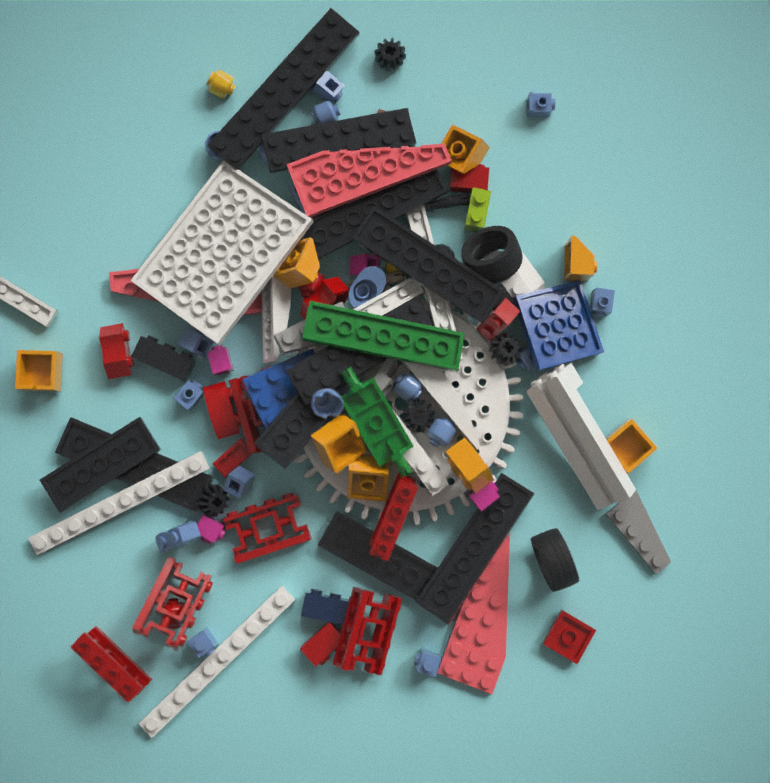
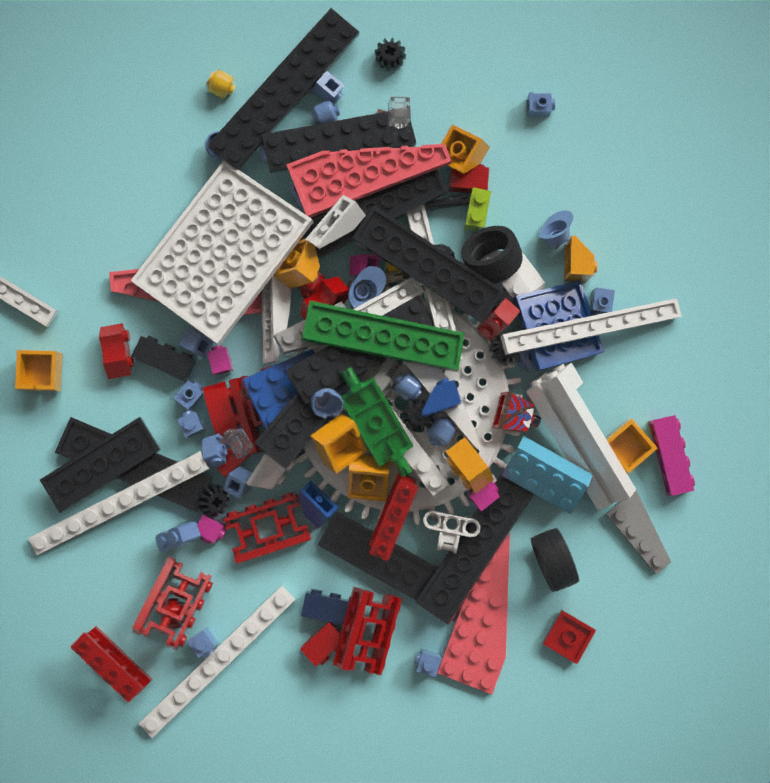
none -> medium blue brick [177,410,206,438]
none -> medium blue brick [202,434,229,468]
none -> clear bracket [219,428,254,459]
none -> white slope [246,454,296,489]
none -> blue slope [298,481,339,529]
none -> white slope [306,195,366,249]
none -> clear brick [388,97,411,128]
none -> blue slope [420,378,462,418]
none -> white piece [423,511,480,554]
none -> torso [492,392,541,432]
none -> white plate [500,298,682,355]
none -> medium azure brick [502,436,593,514]
none -> medium blue piece [538,211,574,250]
none -> dark pink brick [648,415,695,496]

